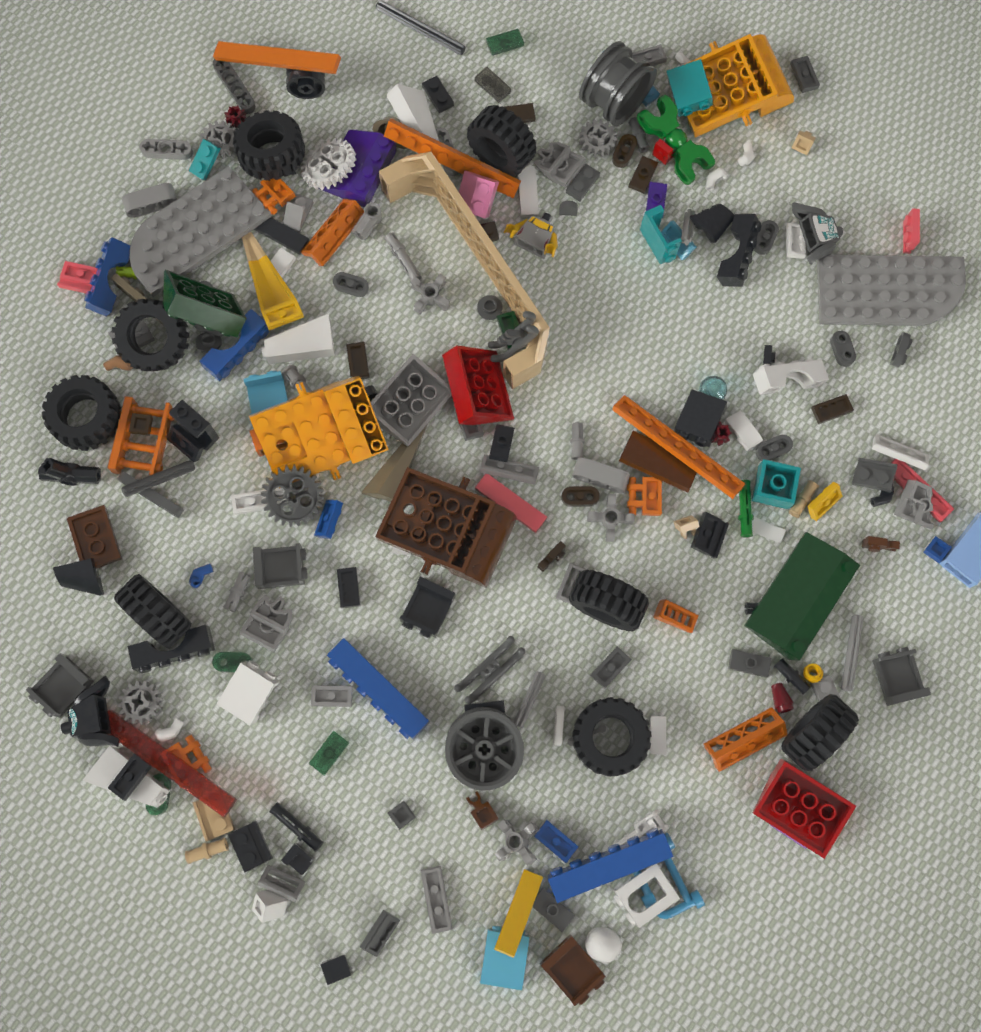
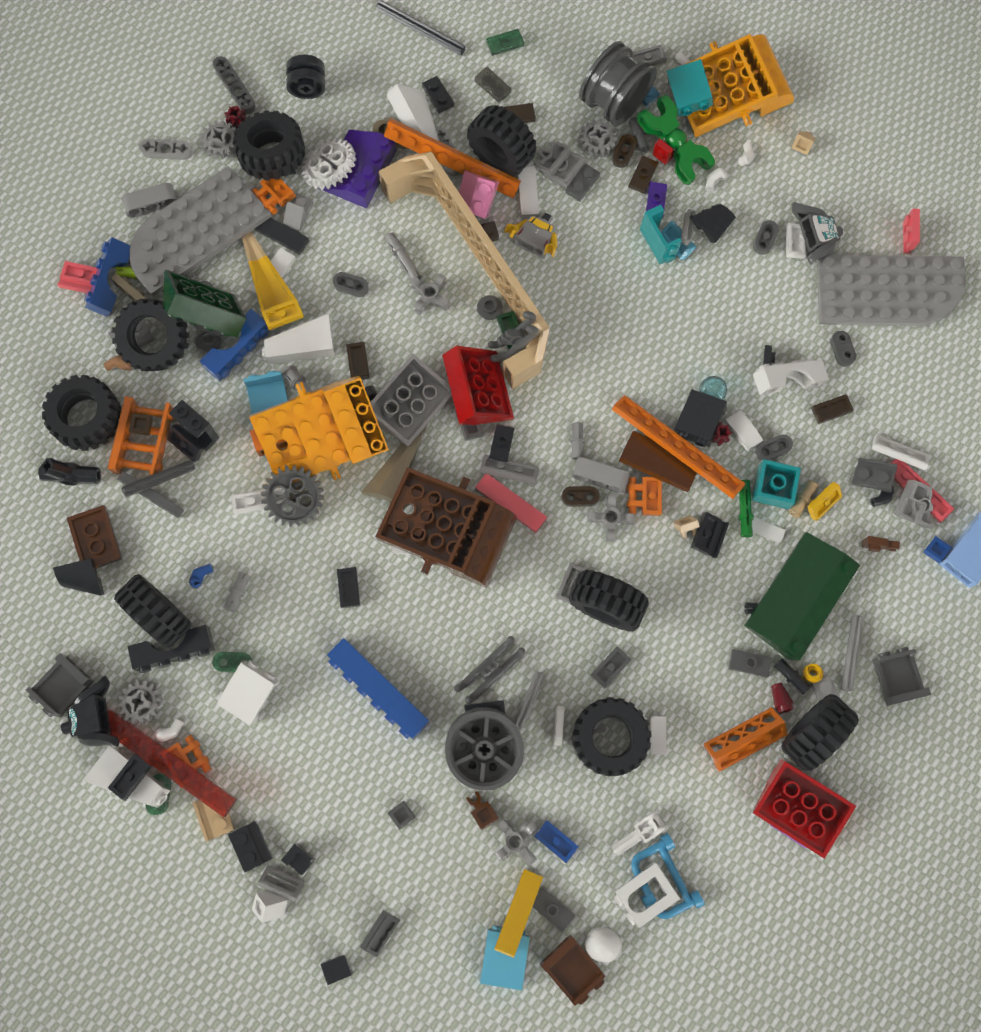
tan pin [185,838,229,864] -> none
teal plate [189,139,221,180] -> none
orange tile [213,41,341,74] -> none
light grey plate [240,595,292,652] -> none
dark grey panel [253,543,308,589] -> none
black pin [269,802,324,852] -> none
orange fence [301,199,364,266] -> none
clear green plate [308,731,350,776] -> none
light grey plate [311,686,353,707] -> none
blue plate [314,500,343,539] -> none
light grey piece [352,202,382,240] -> none
black panel [399,576,456,639] -> none
light grey tile [420,866,453,934] -> none
dark brown plate [537,541,566,572] -> none
blue brick [548,828,674,903] -> none
dark grey tile [559,201,578,216] -> none
orange slope [653,599,699,633] -> none
black arch [717,214,761,287] -> none
dark grey plate [790,56,820,93] -> none
dark grey plate [890,332,913,367] -> none

